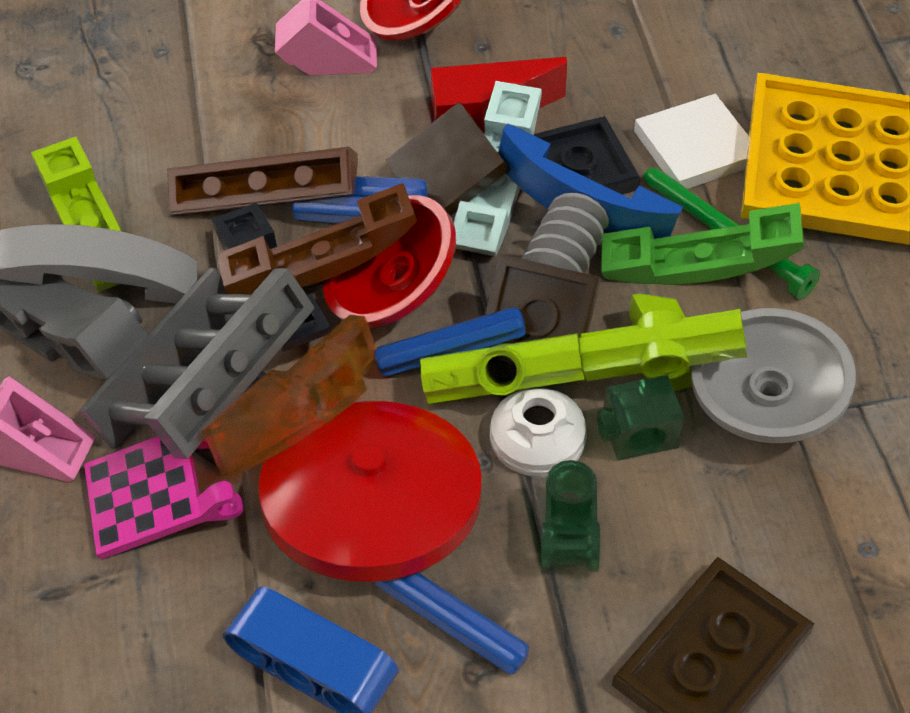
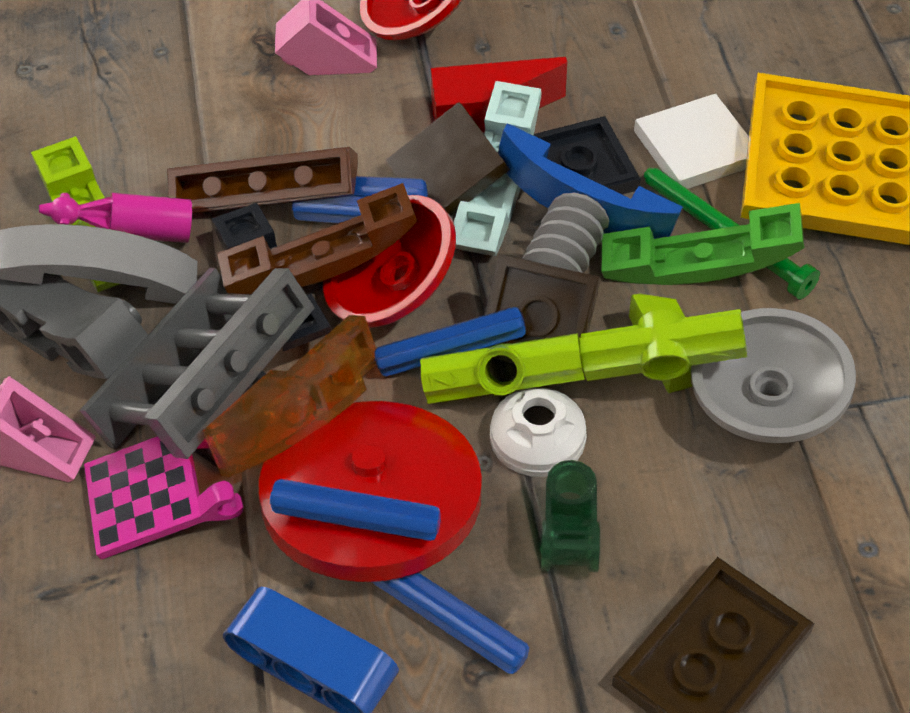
clear green brick [596,375,685,461] -> none
none -> dark pink wheel [39,193,192,243]
none -> blue axle [270,479,441,541]

